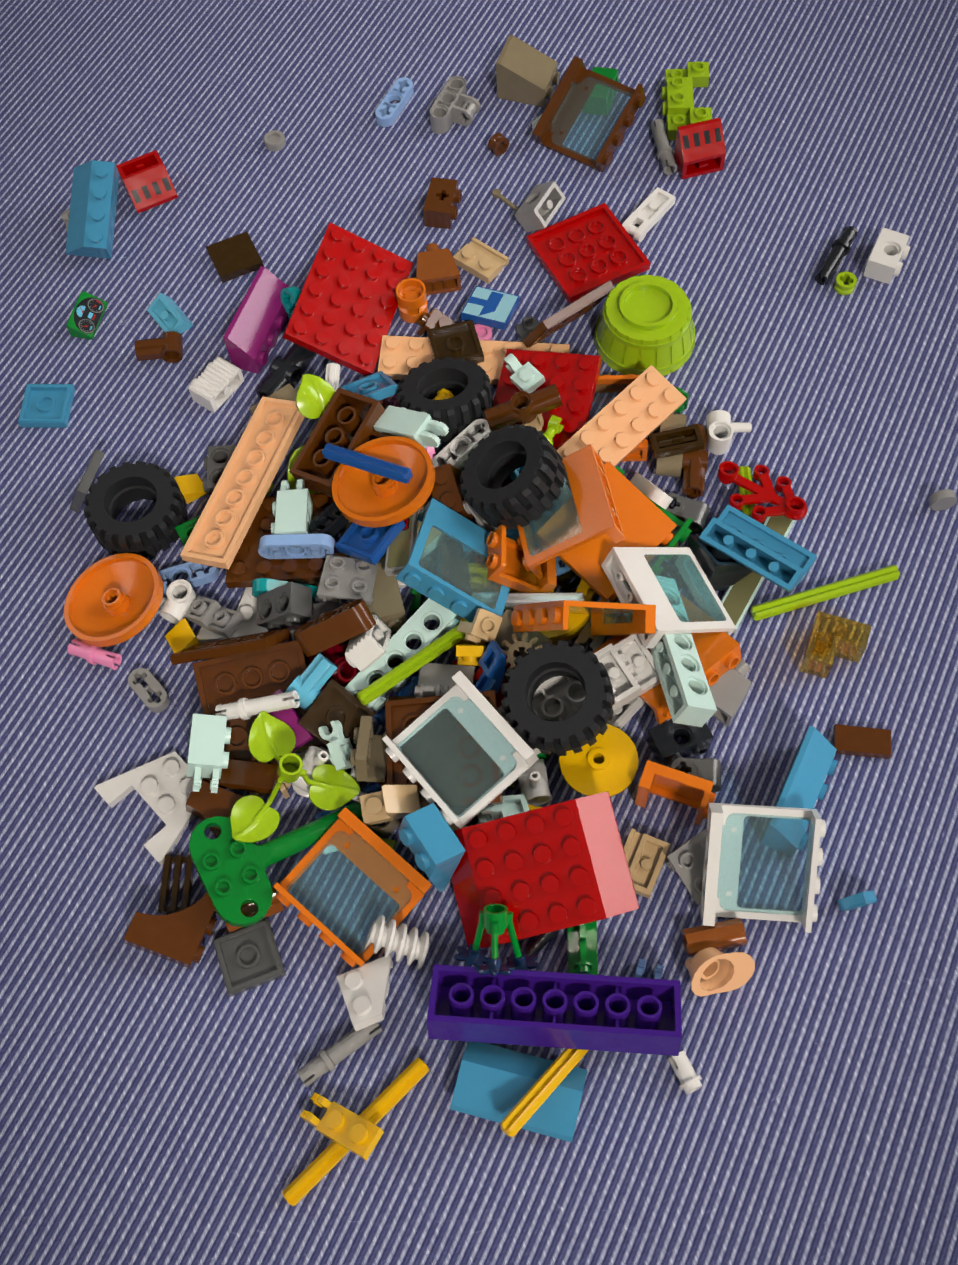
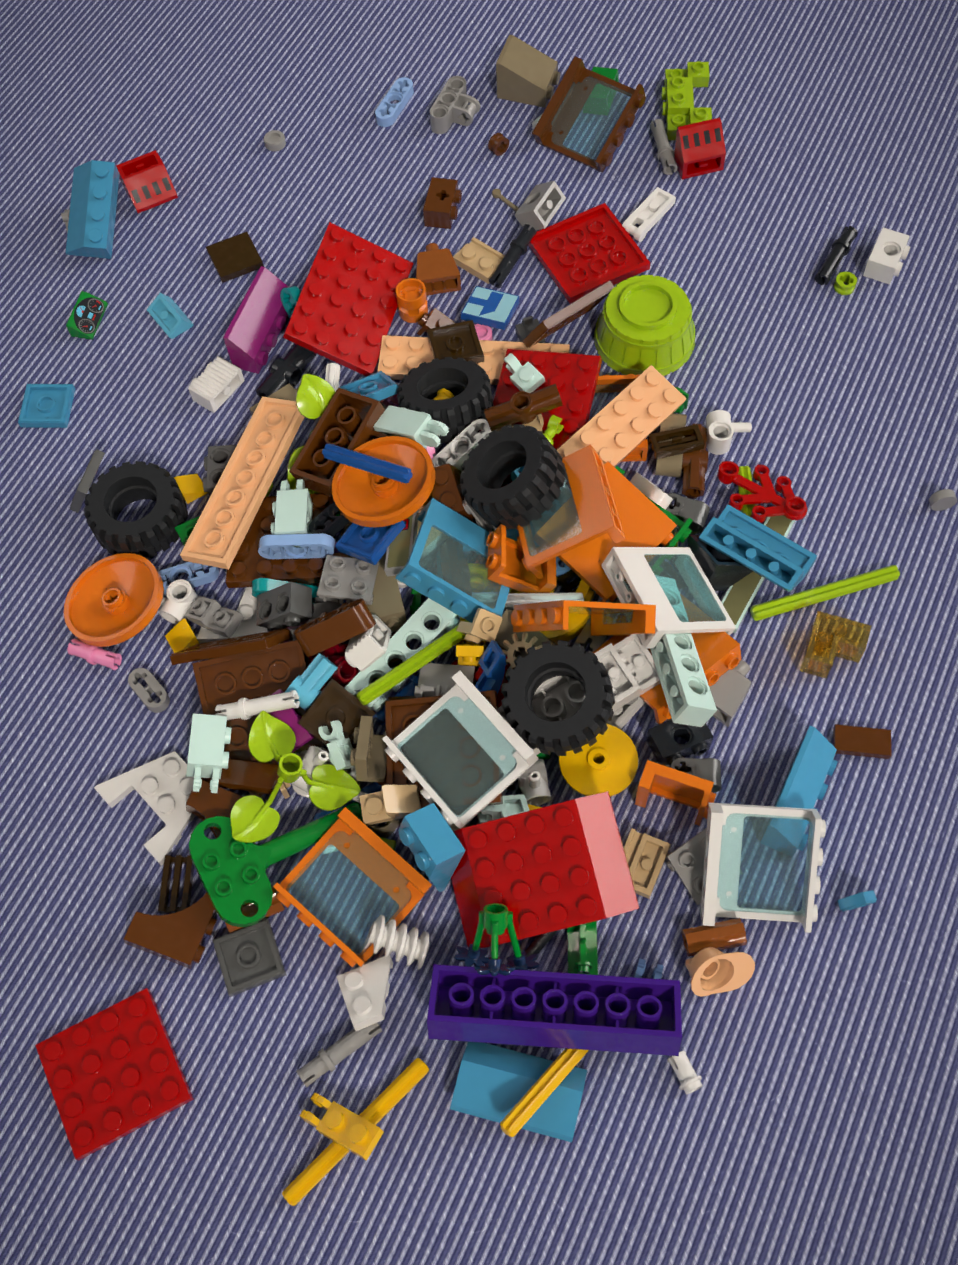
reddish brown piece [135,331,183,363] -> none
none -> red plate [35,988,194,1160]
none -> black pin [489,224,537,288]

